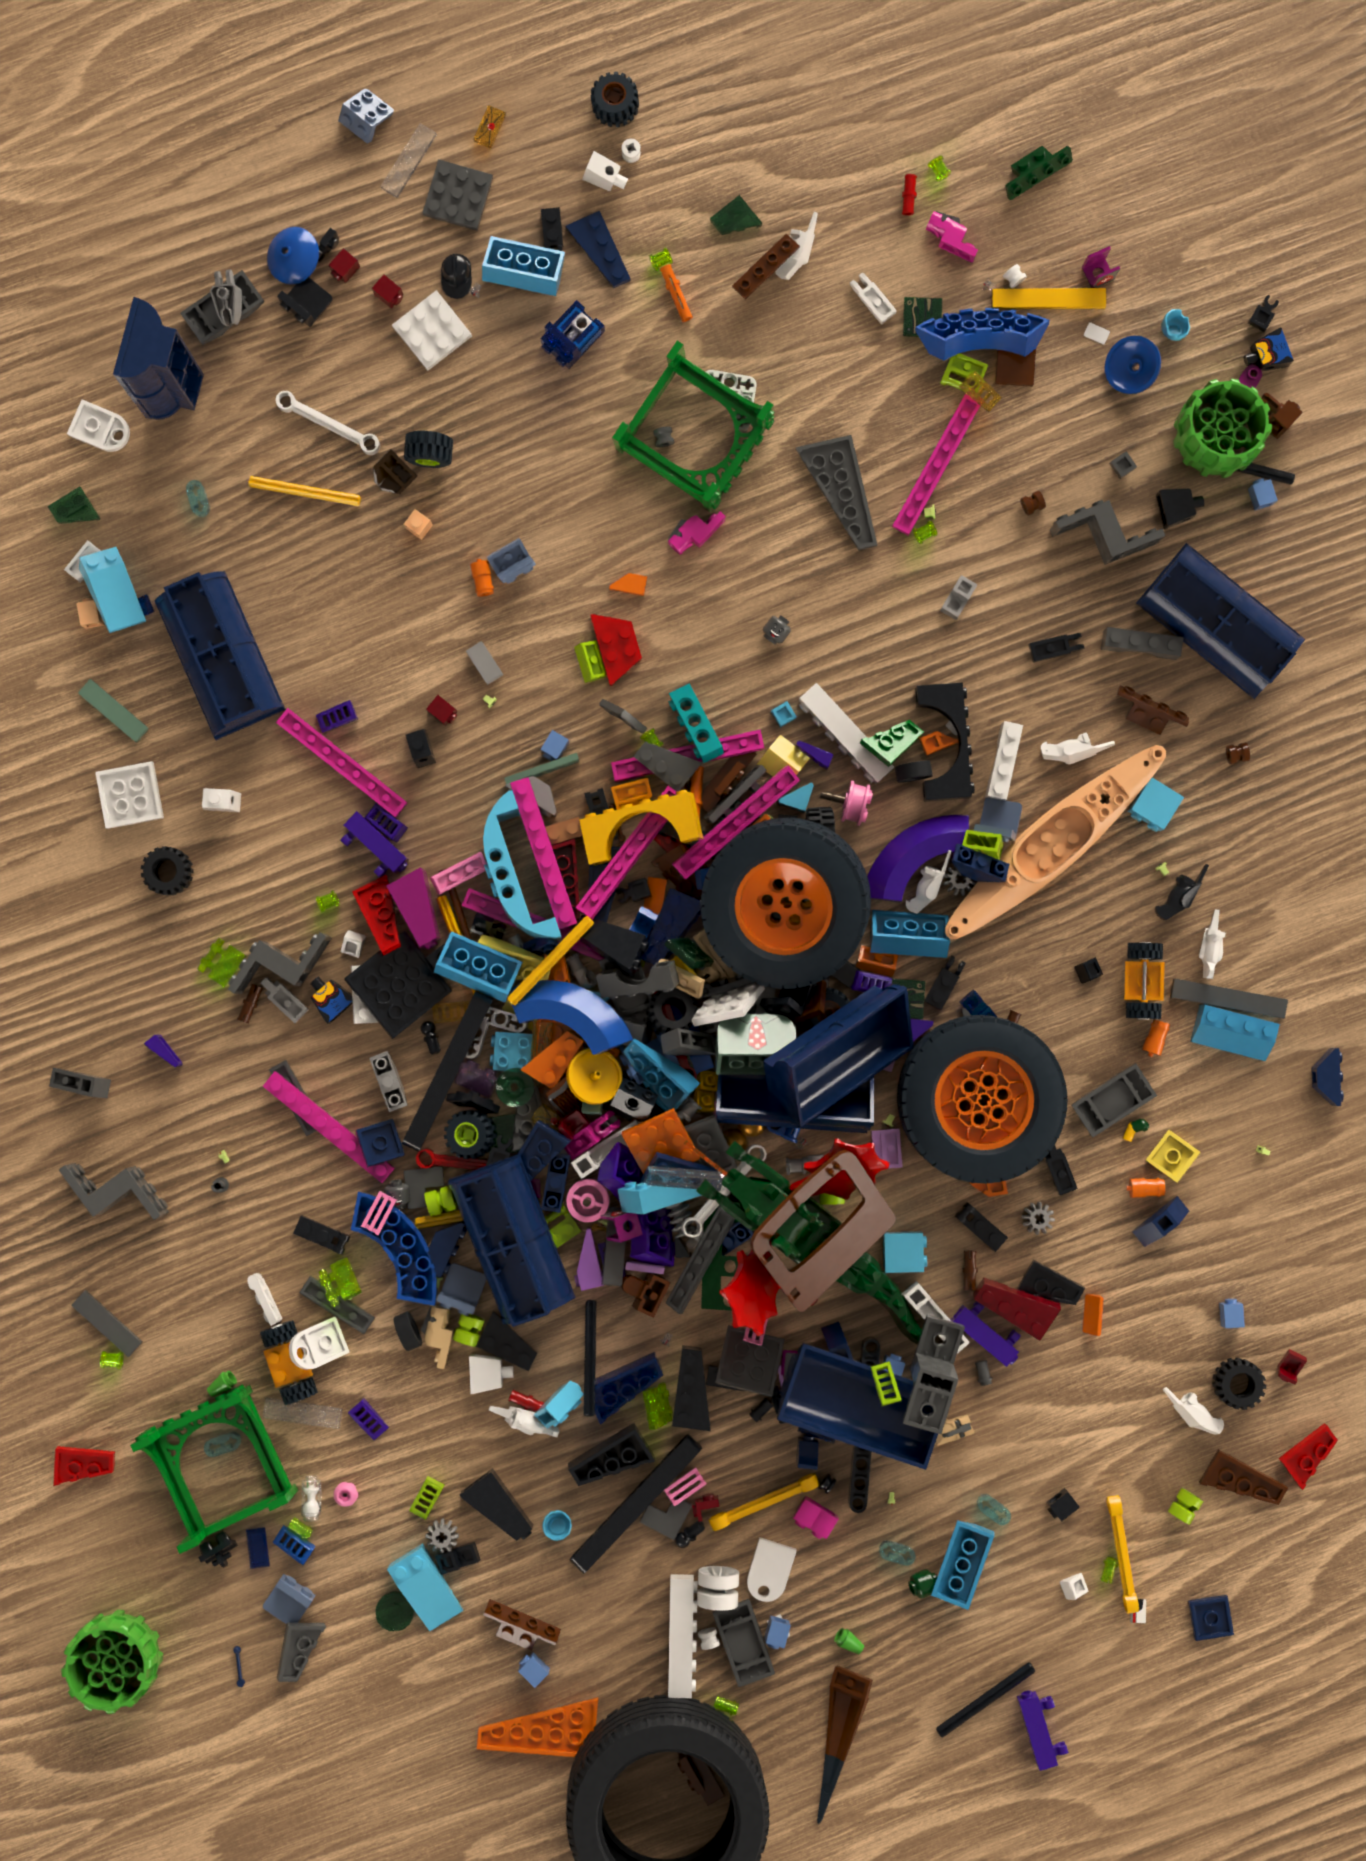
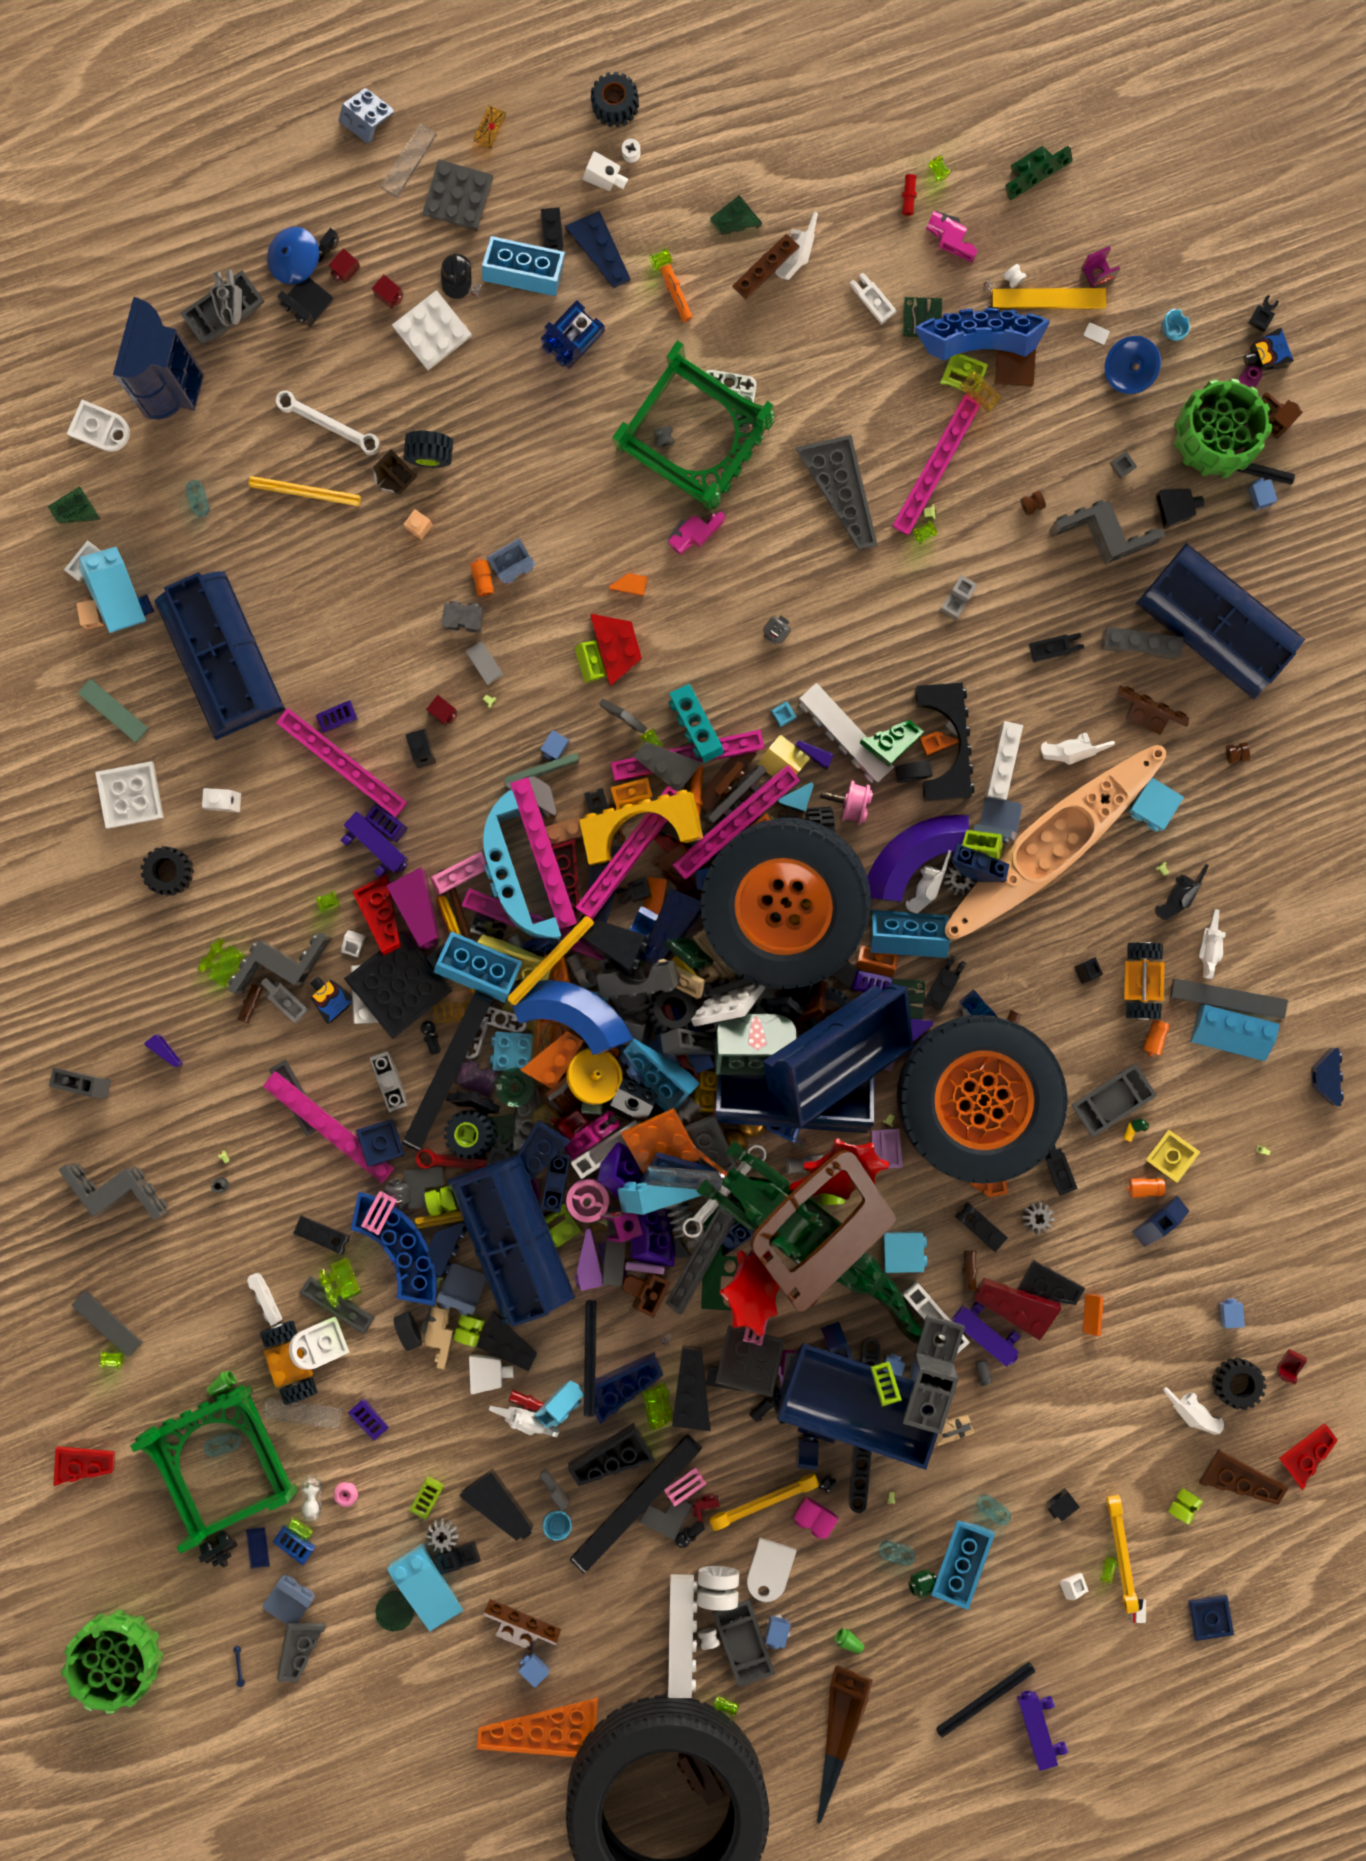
none -> flat silver brick [442,601,484,633]
none -> dark grey tile [539,1468,570,1511]

